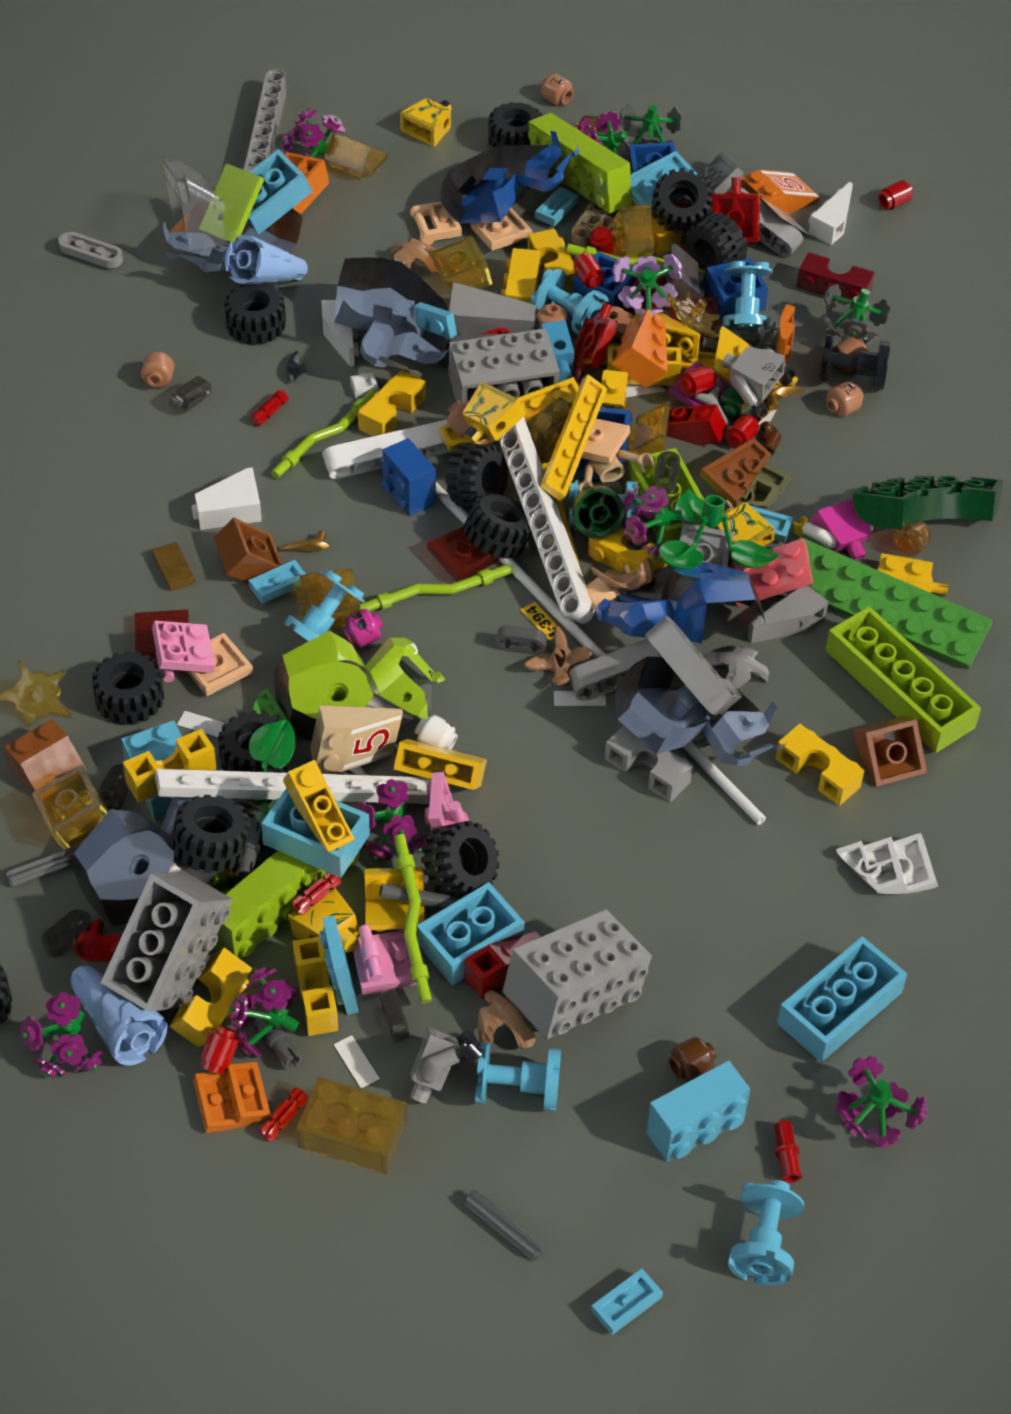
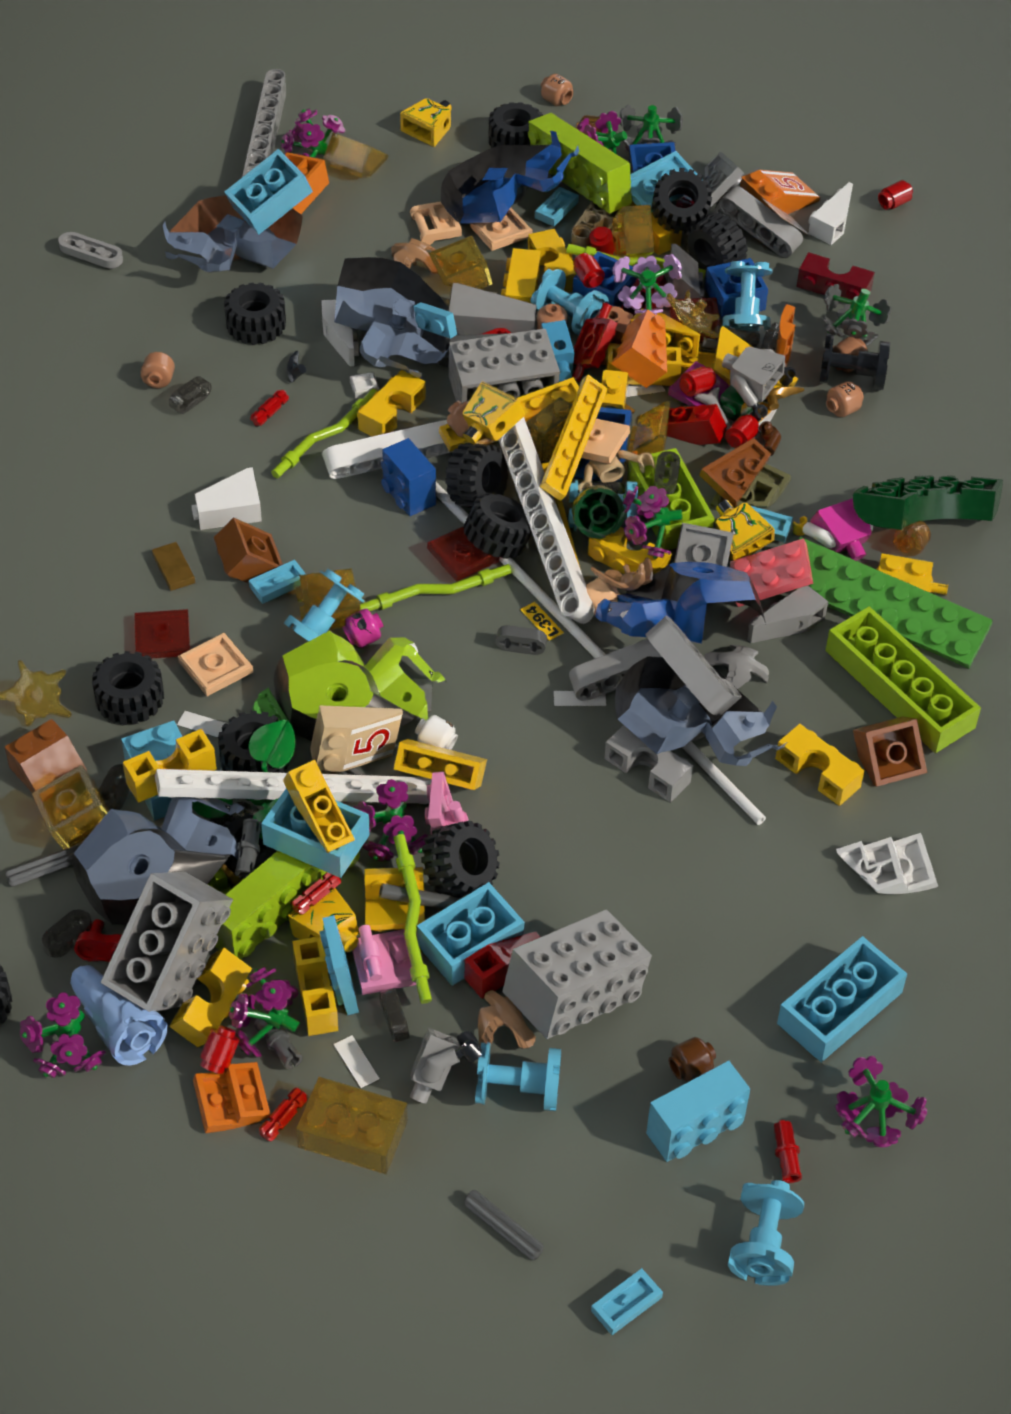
bright pink plate [152,621,215,682] -> none
clear windscreen [163,157,227,251] -> none
black tyre [171,795,250,873] -> none
lime tile [199,163,265,242] -> none
light blue cone [225,235,308,285] -> none
pearl gold bar [280,531,330,552] -> none
medium nougat animal [523,626,592,685] -> none
green plant [659,489,779,569] -> none
red plate [712,177,760,242] -> none

